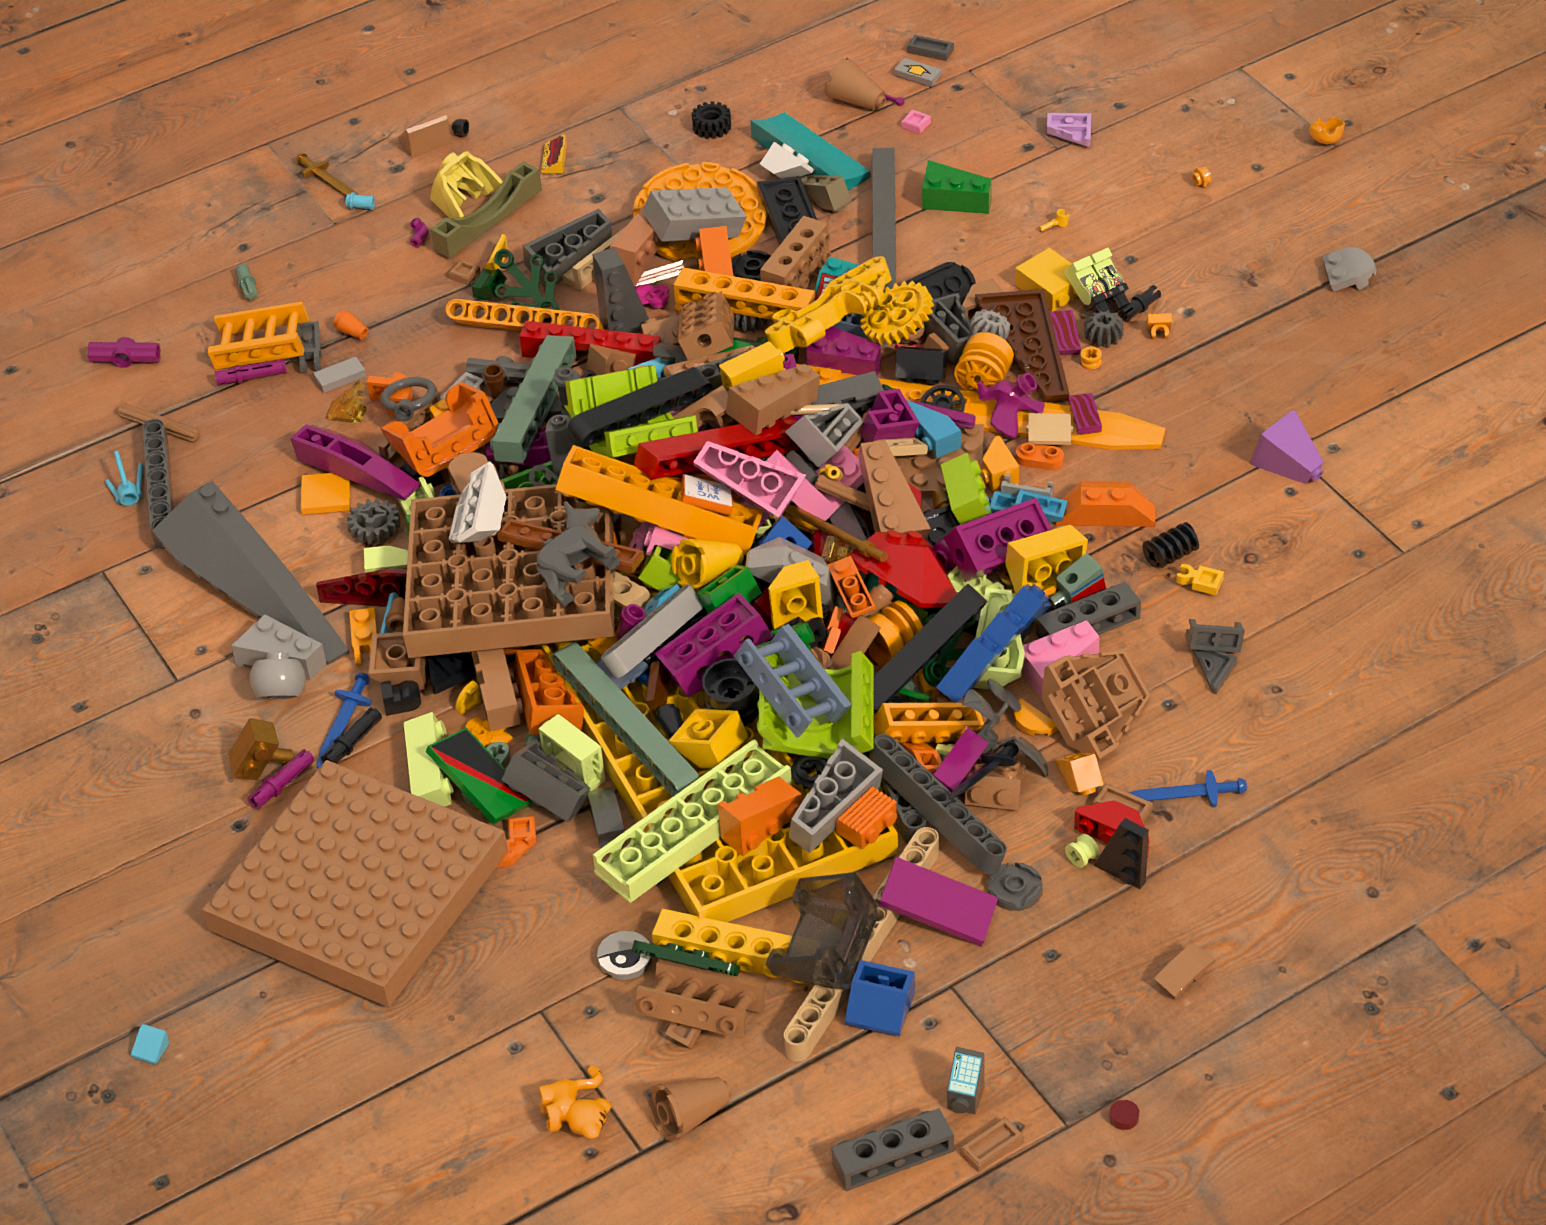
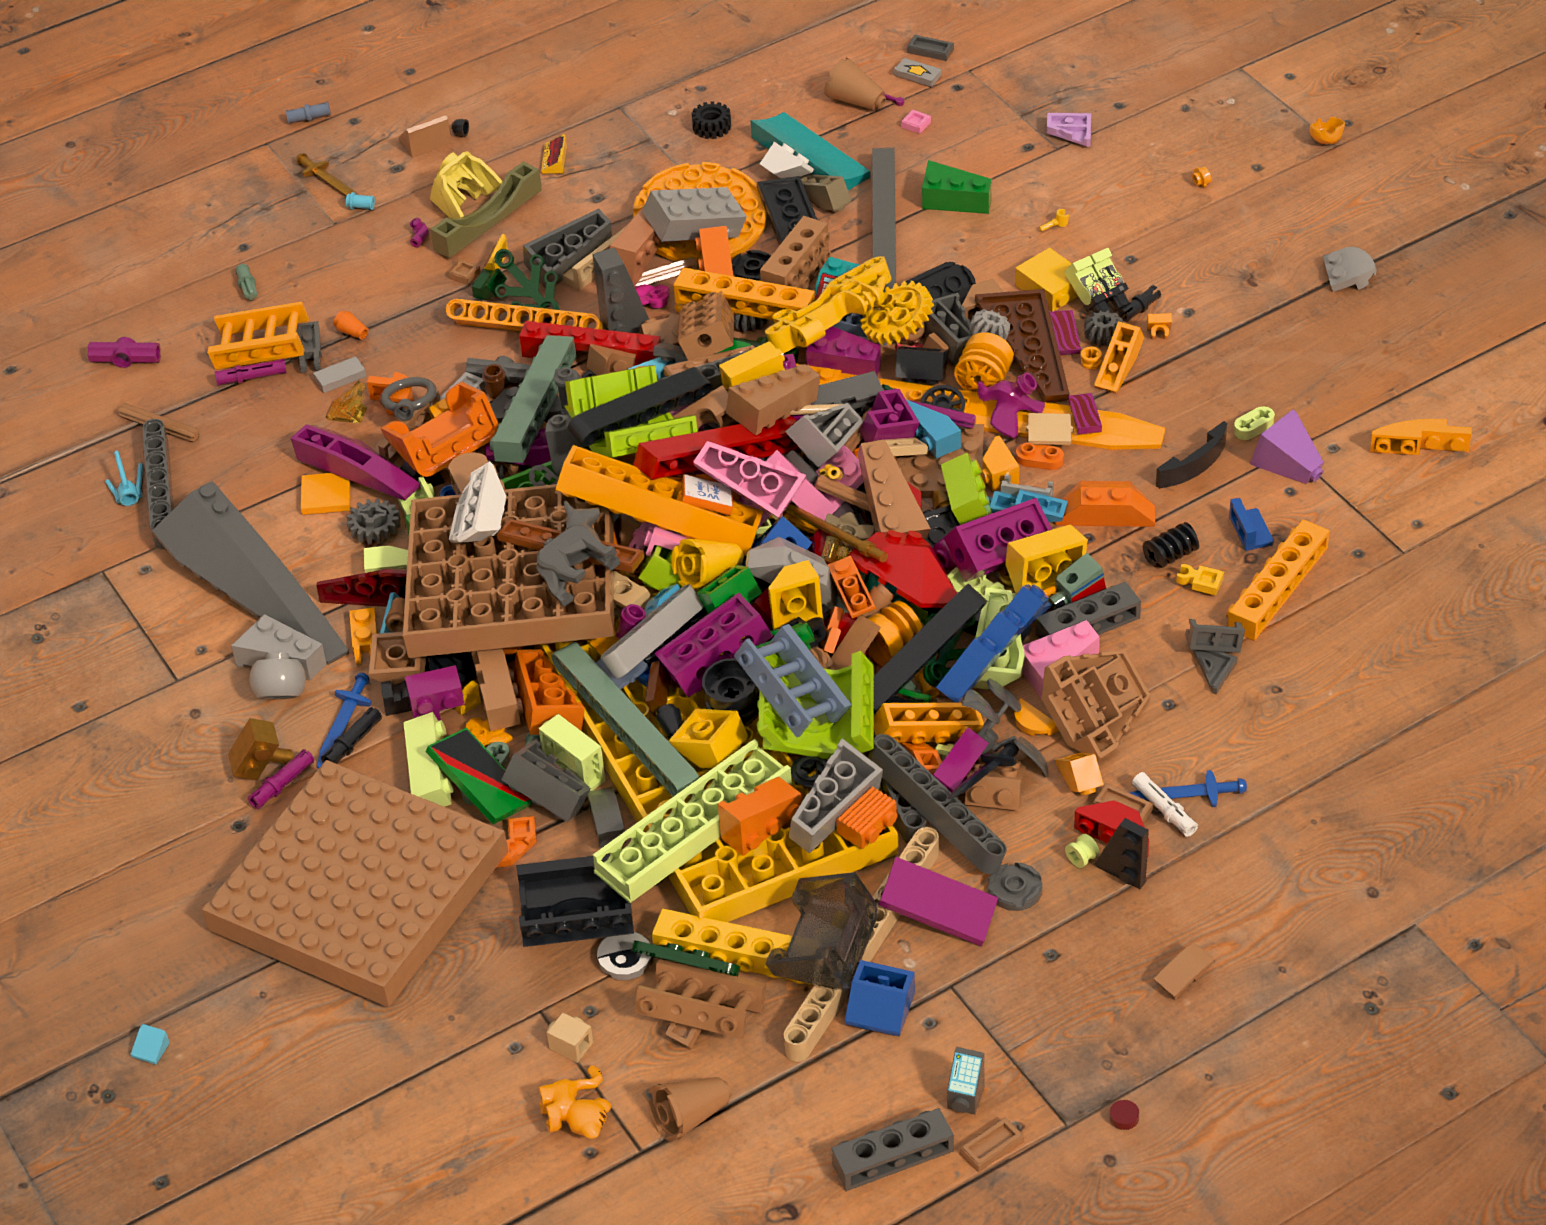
none -> sand blue pin [286,101,331,124]
none -> magenta brick [405,665,465,721]
none -> black panel [516,854,634,947]
none -> tan brick [547,1012,593,1063]
none -> dark tan plate [825,512,874,546]
none -> light orange slope [1094,322,1144,393]
none -> white pin [1132,772,1198,837]
none -> black slope [1156,421,1227,489]
none -> light orange brick [1226,519,1330,641]
none -> blue panel [1229,498,1274,551]
none -> yellowish green beam [1234,406,1275,440]
none -> light orange slope [1370,419,1472,455]

